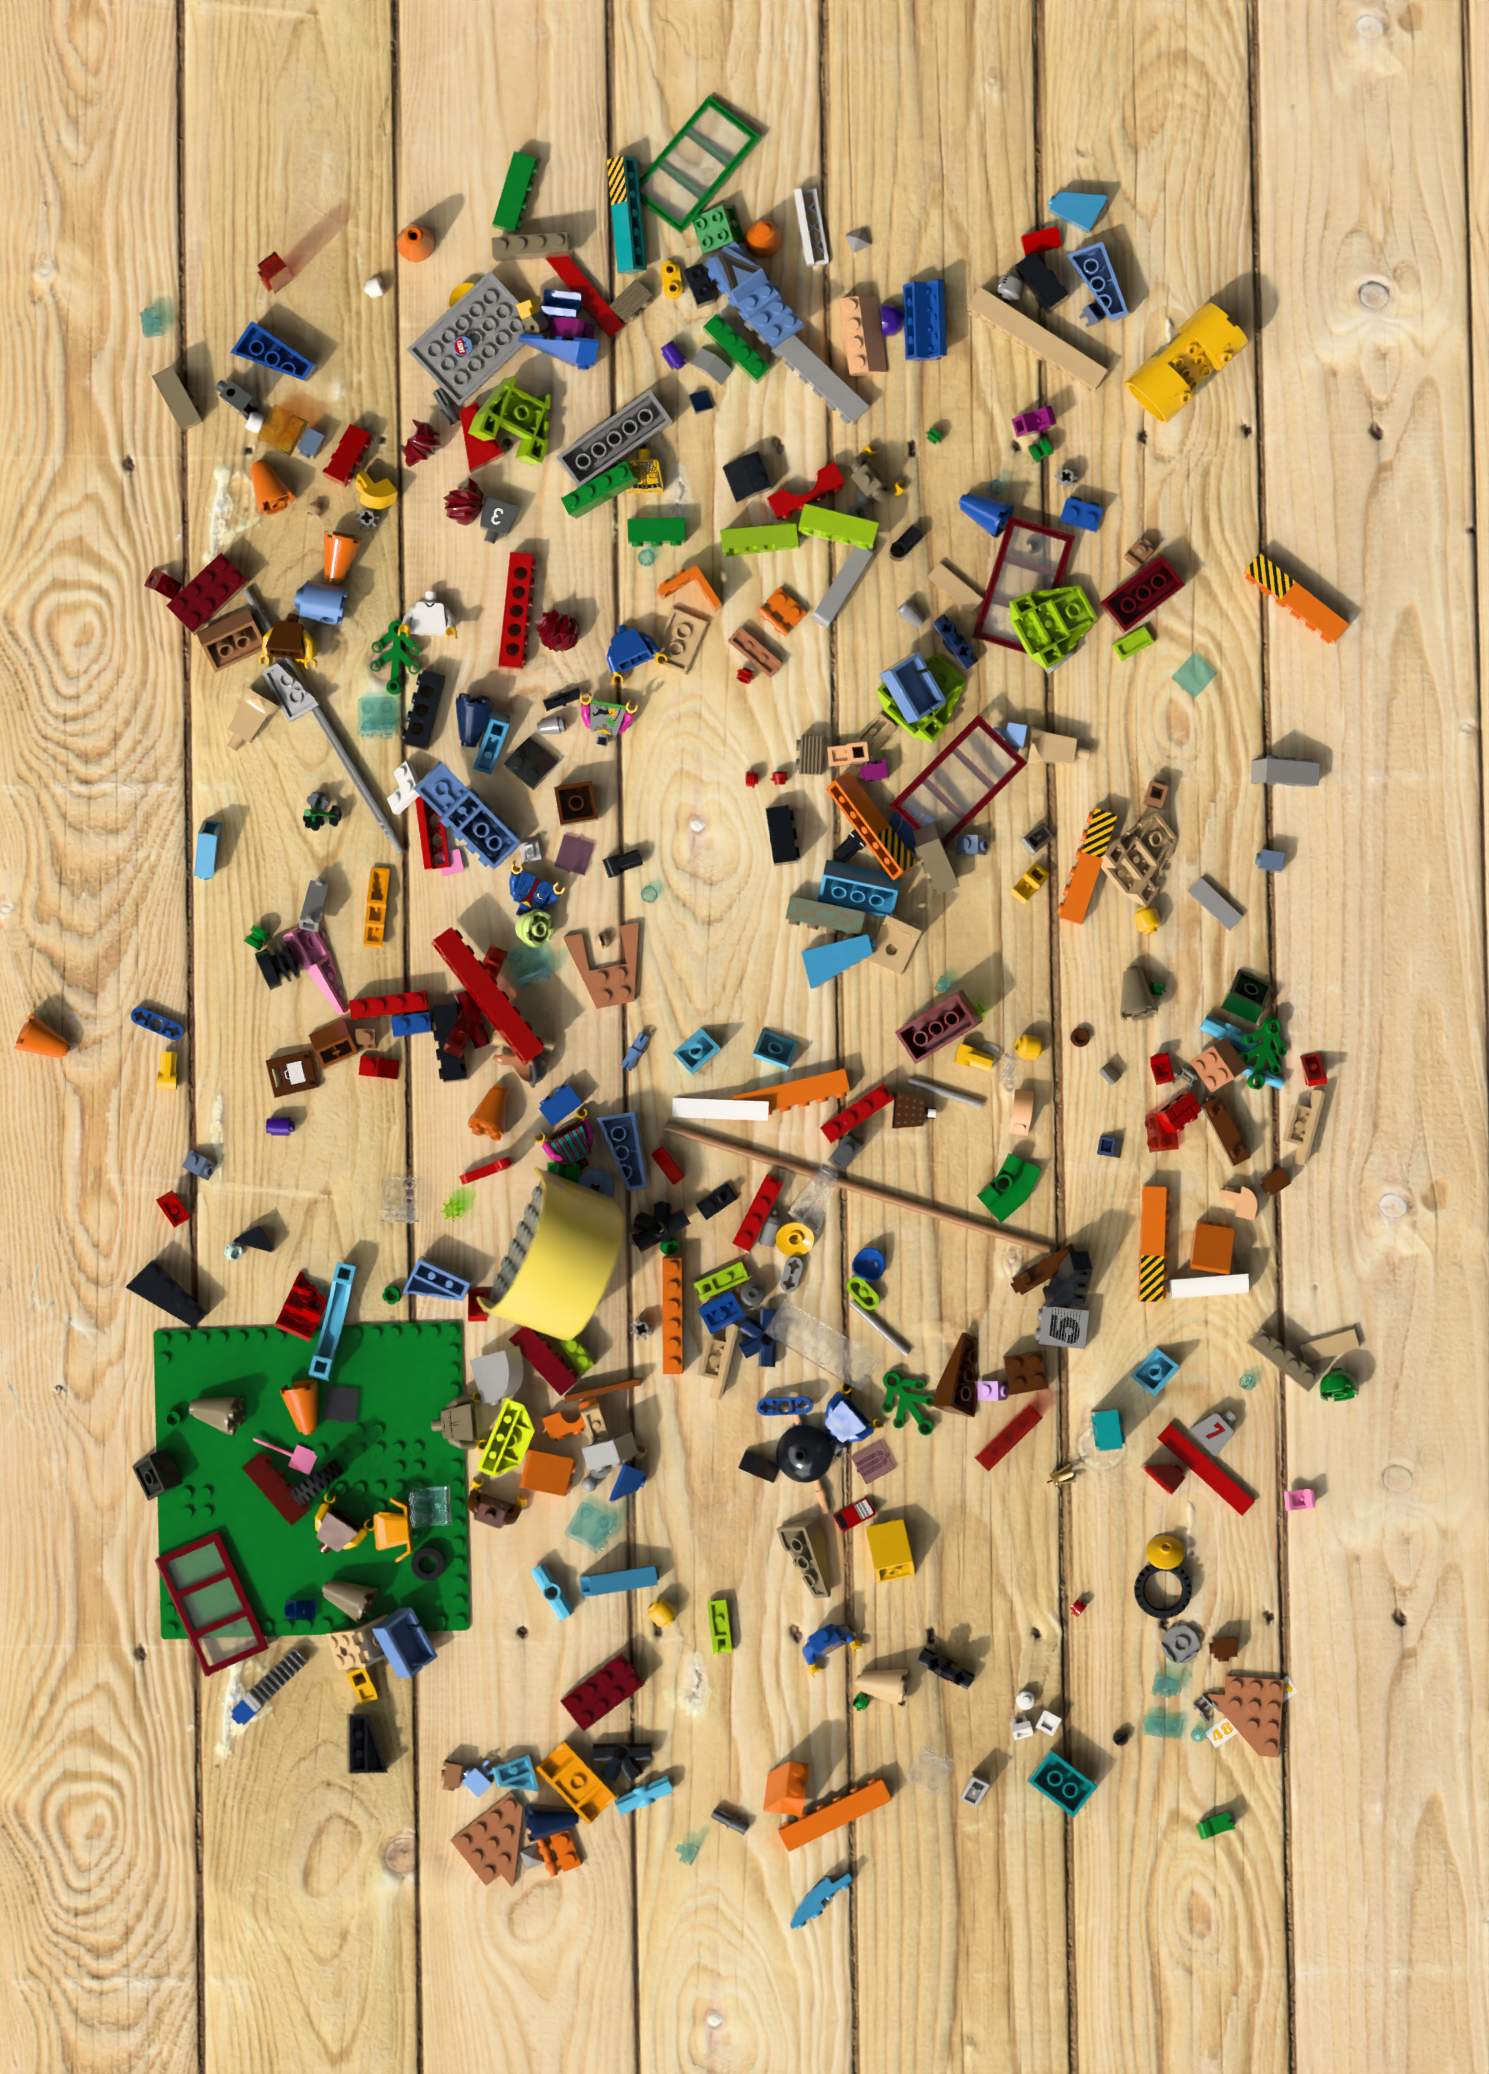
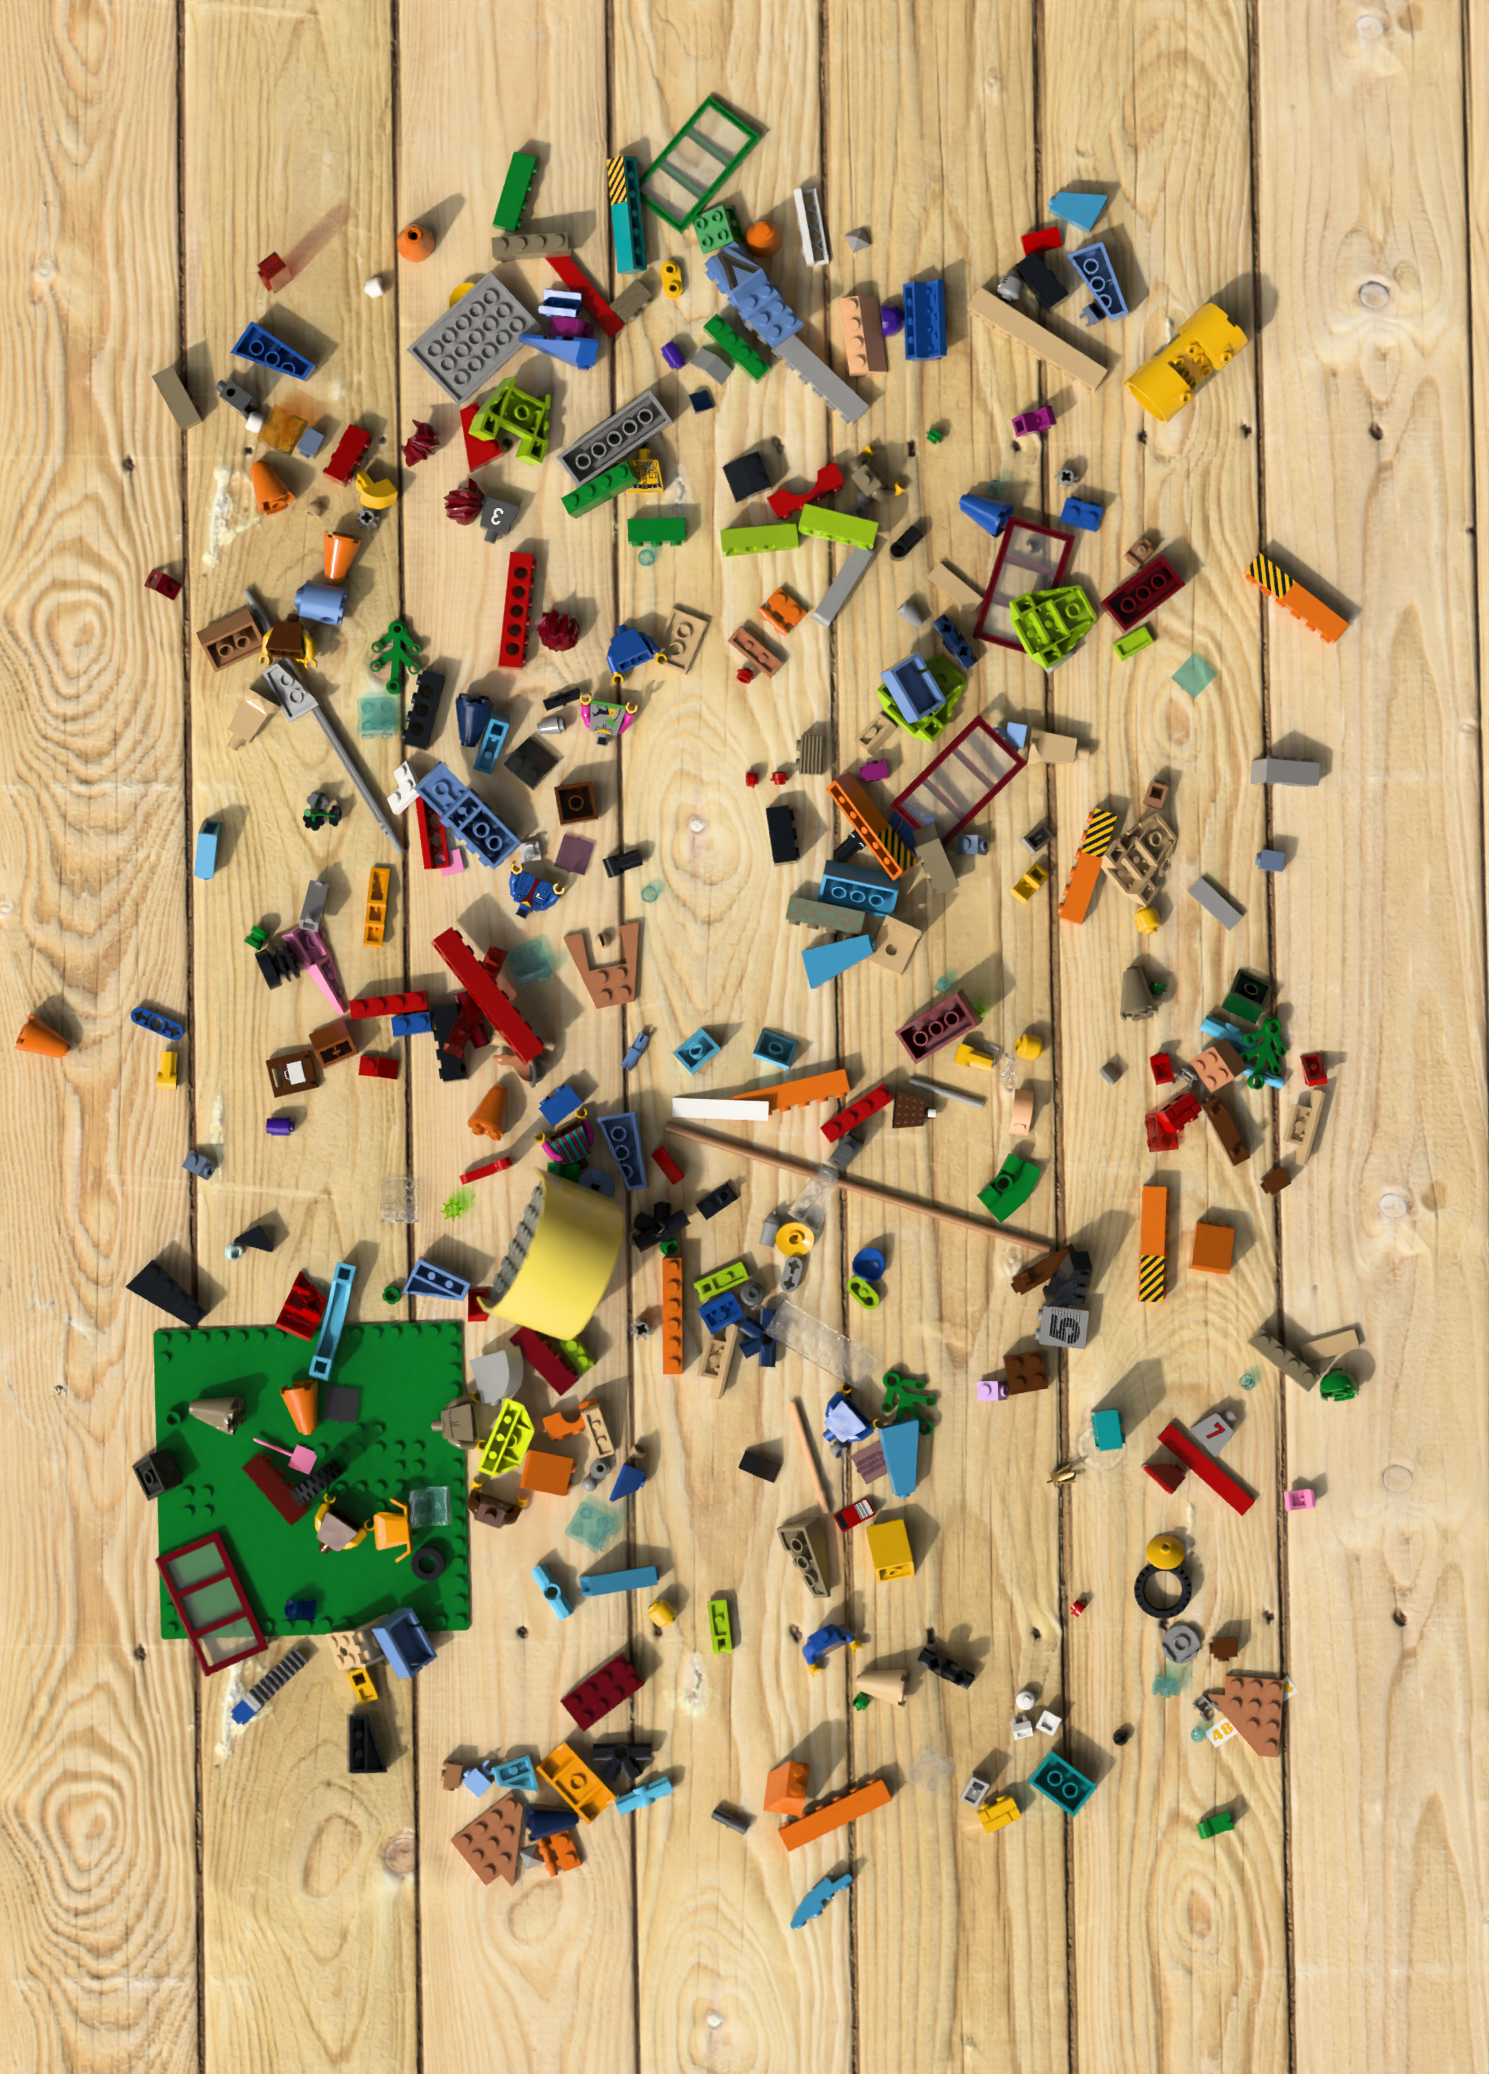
clear light blue brick [140,307,164,338] -> none
red slope [156,1190,191,1228] -> none
dark red brick [166,553,250,635] -> none
dark tan cone [322,1579,378,1624] -> none
medium nougat brick [355,1029,376,1049] -> none
torso [398,591,458,640] -> none
dark grey axle [433,388,461,426] -> none
tile [453,336,472,356] -> none
yellowish green cone [515,909,554,948] -> none
leg [516,296,548,335] -> none
dark orange tile [564,1378,641,1403] -> none
light grey brick [581,1432,639,1472] -> none
orange bracket [657,565,721,612] -> none
clear light blue tile [675,1843,700,1865] -> none
black brick [684,263,715,309] -> none
red arch [732,1174,783,1252] -> none
blue beam [757,1396,814,1416] -> none
black dish [776,1425,833,1483] -> none
light nougat brick [827,742,869,767] -> none
light grey bar [849,1299,910,1357] -> none
reddish brown wedge [933,1332,978,1417] -> none
clear red brick [974,1403,1043,1472] -> none
green wheel [1028,437,1054,463] -> none
reddish brown tile [1070,1028,1090,1047] -> none
dark blue slope [1097,1135,1123,1158] -> none
medium azure slope [1131,1348,1180,1396] -> none
clear light blue slope [1141,1715,1183,1739] -> none
white brick [1169,1274,1249,1299] -> none
light nougat brick [1219,1186,1257,1221] -> none
none -> dark azure slope [877,1418,919,1498]
none -> yellow brick [976,1794,1022,1834]

